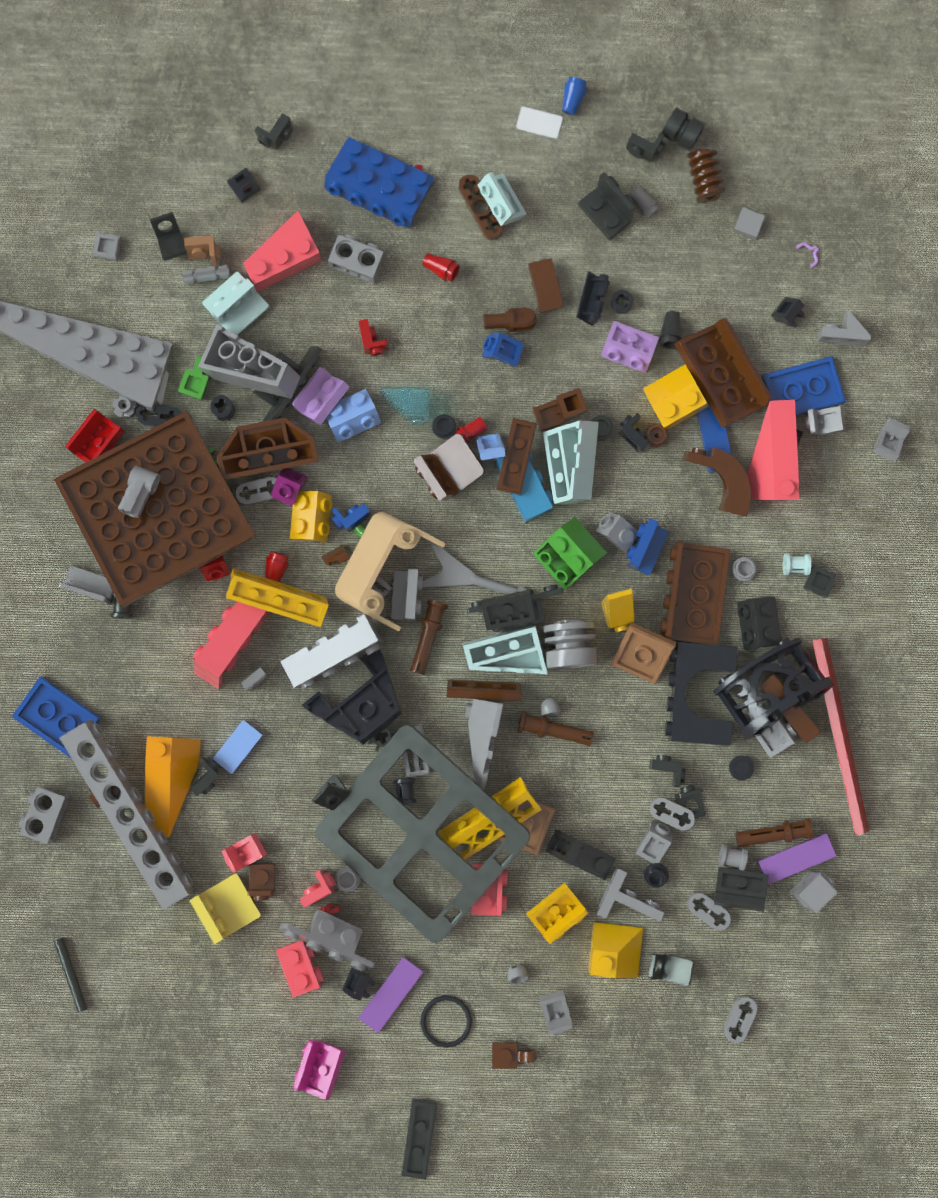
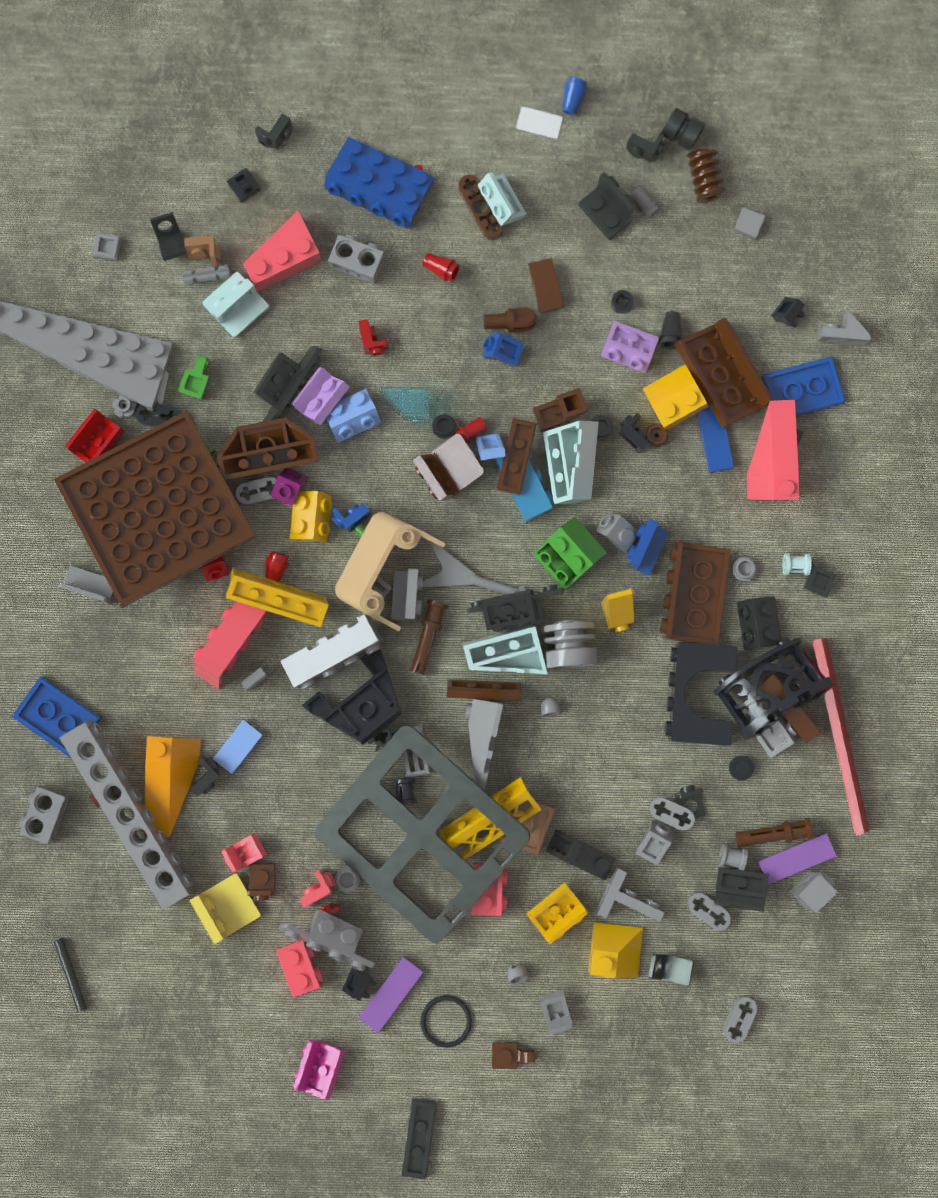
pearl dark grey bush [110,592,133,619] -> none
light grey piece [118,465,160,518] -> none
light grey wedge [198,324,300,399] -> none
black bush [210,395,235,421] -> none
pearl dark grey bracket [312,774,349,811] -> none
reddish brown tile [321,545,350,566] -> none
reddish brown pin [517,711,594,747] -> none
black hinge [576,272,610,326] -> none
medium nougat tile [611,622,676,685] -> none
black plate [644,863,669,888] -> none
pearl dark grey bracket [649,755,686,788] -> none
reddish brown arch [682,447,751,517] -> none
lavender piece [796,242,819,268] -> none
light grey bracket [806,406,846,436] -> none
light grey bracket [872,418,910,462] -> none

